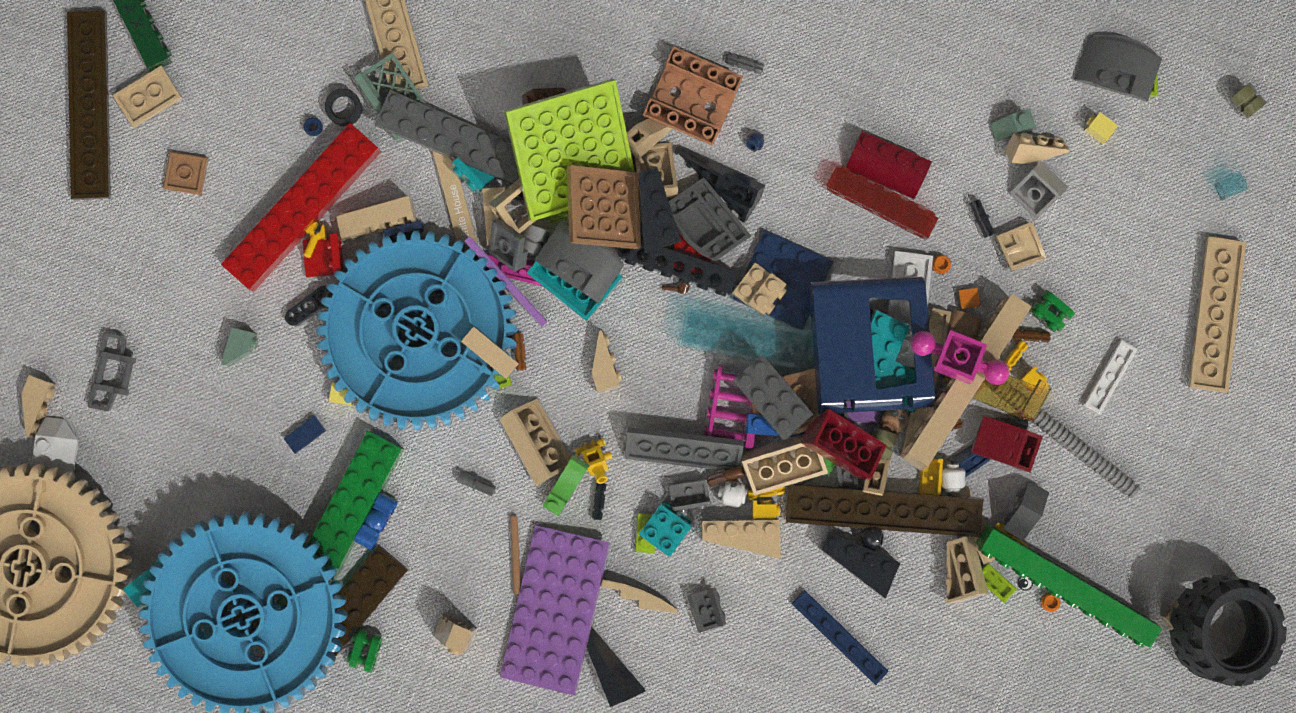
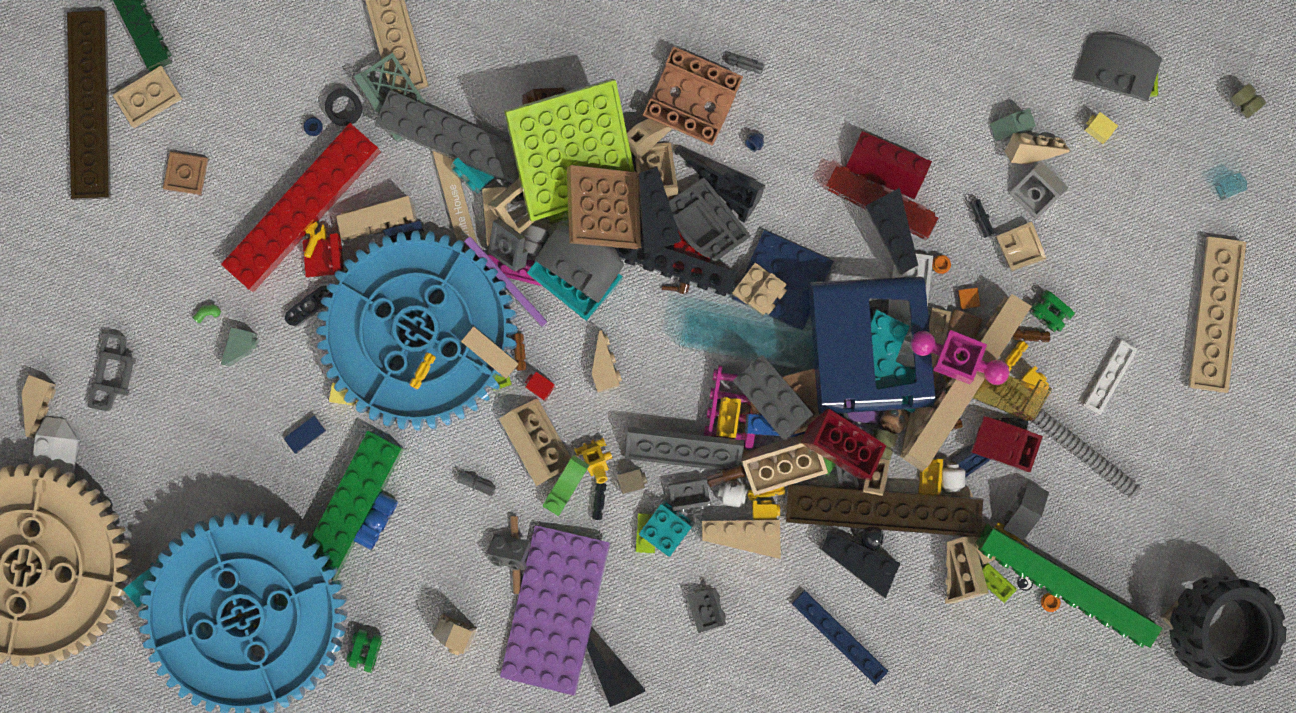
dark brown plate [332,545,408,656] -> none
tan slope [602,579,677,613] -> none
none -> bright green arm [192,304,221,324]
none -> yellow axle [409,352,436,389]
none -> dark grey bracket [486,534,531,570]
none -> red brick [525,372,556,401]
none -> dark tan brick [617,469,647,494]
none -> yellow hinge [716,397,741,439]
none -> black wedge [864,188,918,274]

